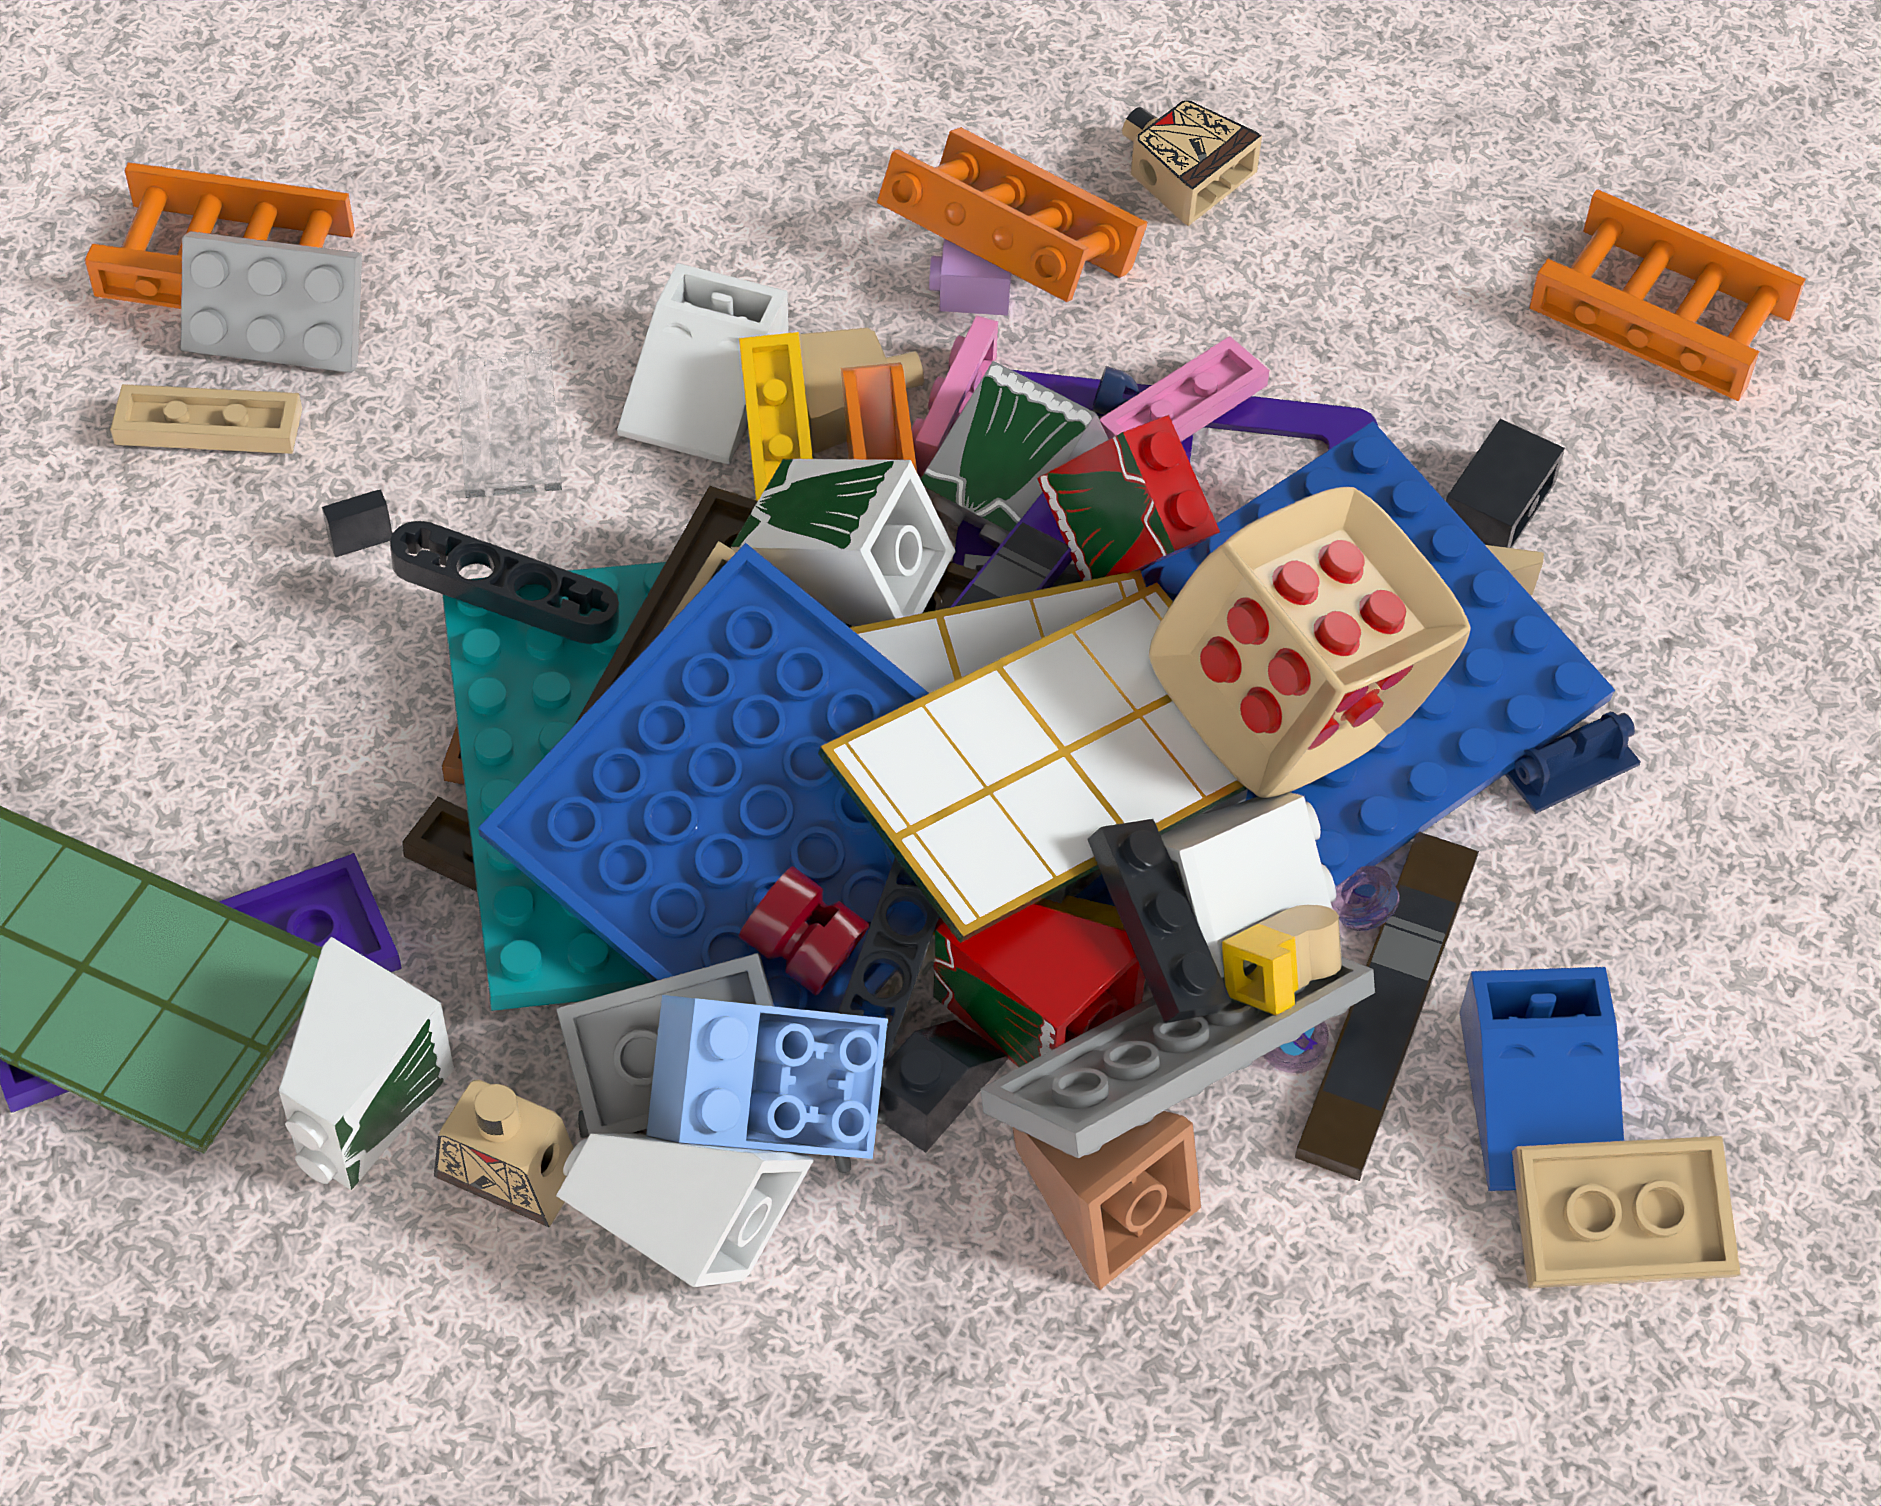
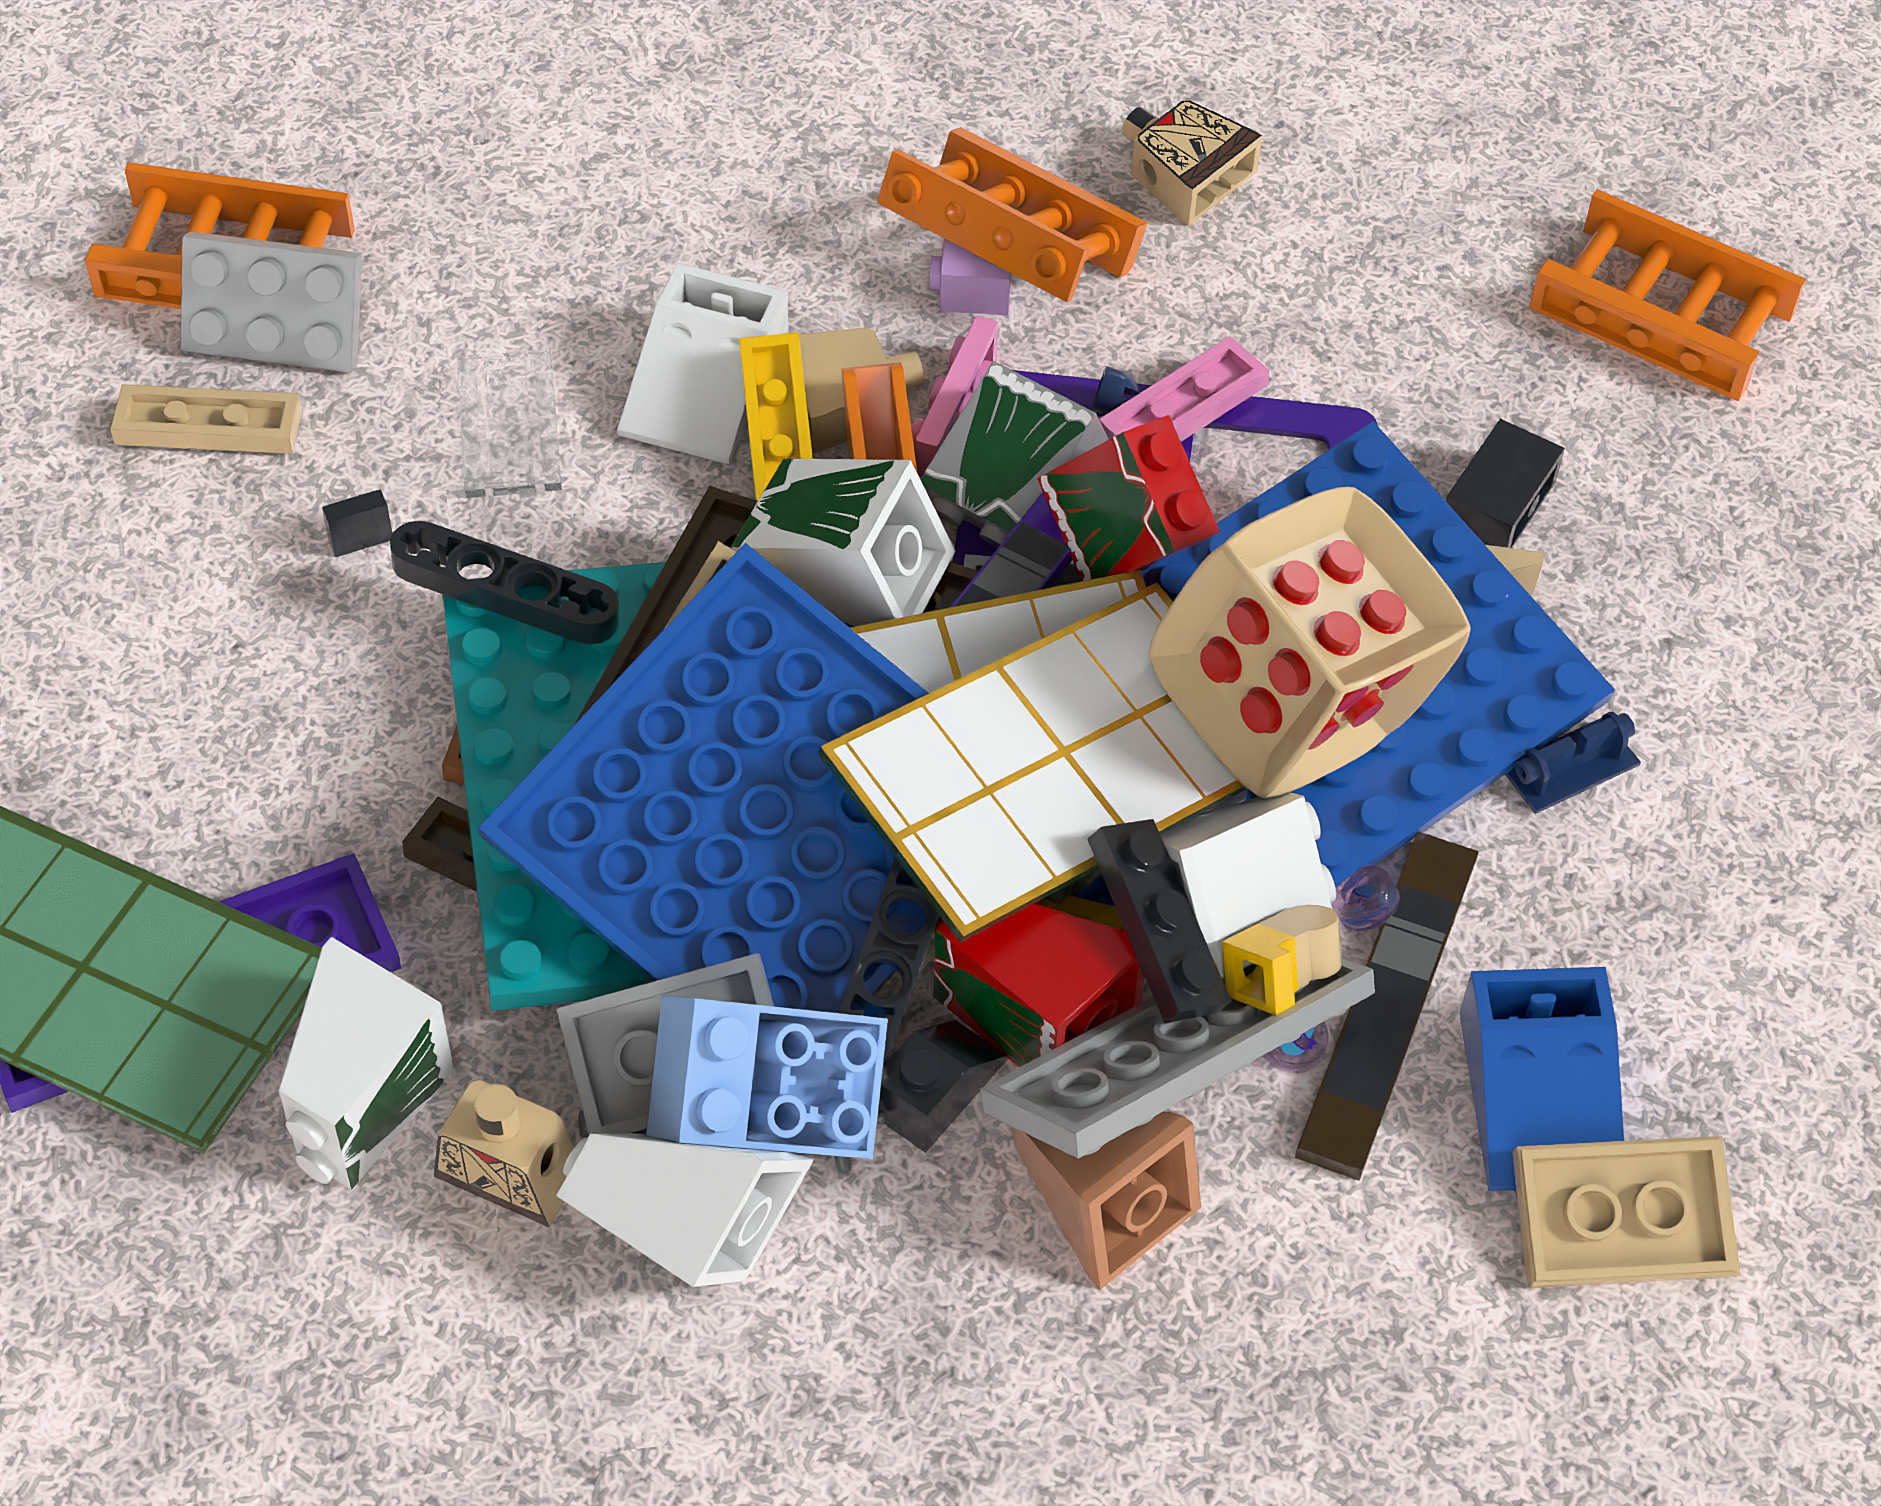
dark red wheel [739,866,869,996] -> none

